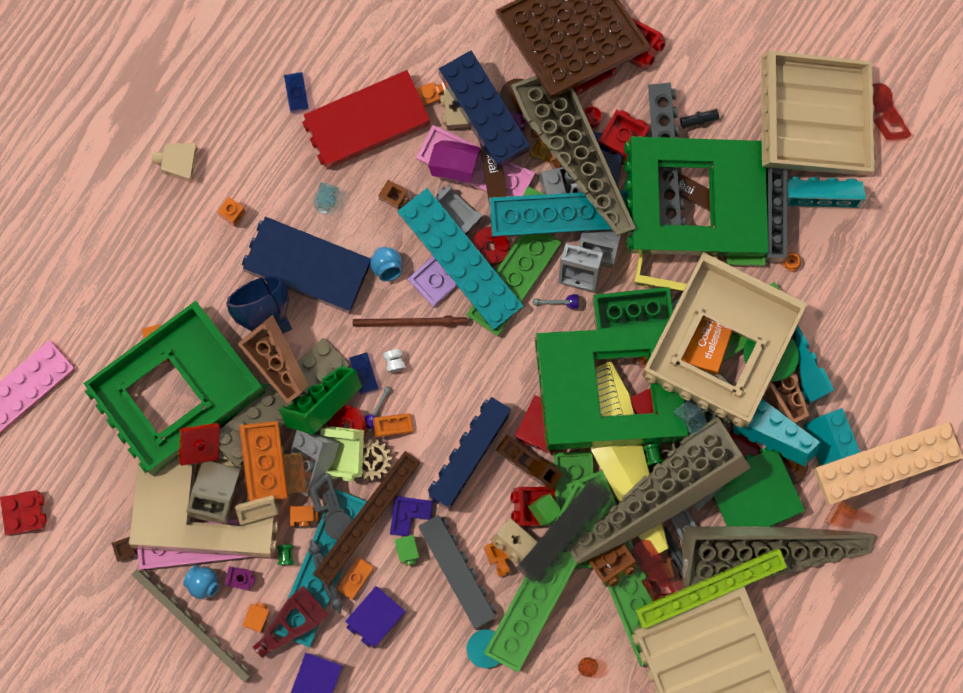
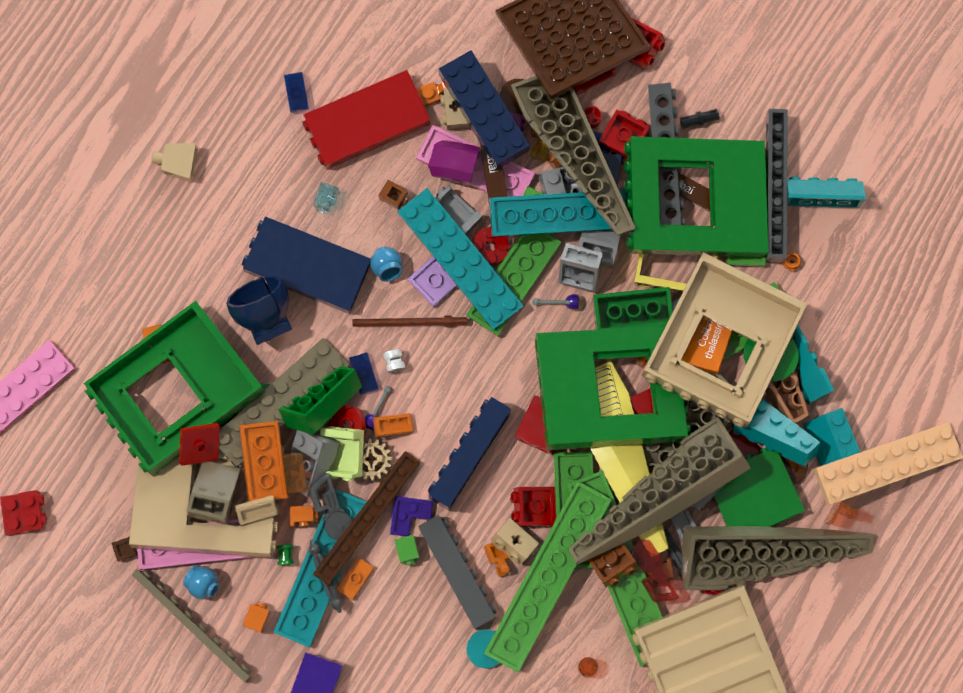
orange brick [217,196,246,227] -> none
magenta brick [225,566,256,591] -> none
nougat wedge [238,315,309,404] -> none
dark red plate [253,585,329,658] -> none
dark purple brick [345,586,406,648] -> none
reddish brown arch [496,435,563,490] -> none
clear smoke brick [516,478,611,583] -> none
bright green brick [528,494,561,526] -> none
lime plate [635,549,787,629] -> none
green bush [643,443,663,467] -> none
clear light blue panel [674,401,707,435] -> none
tan panel [761,51,876,176] -> none
clear red piece [872,83,911,141] -> none

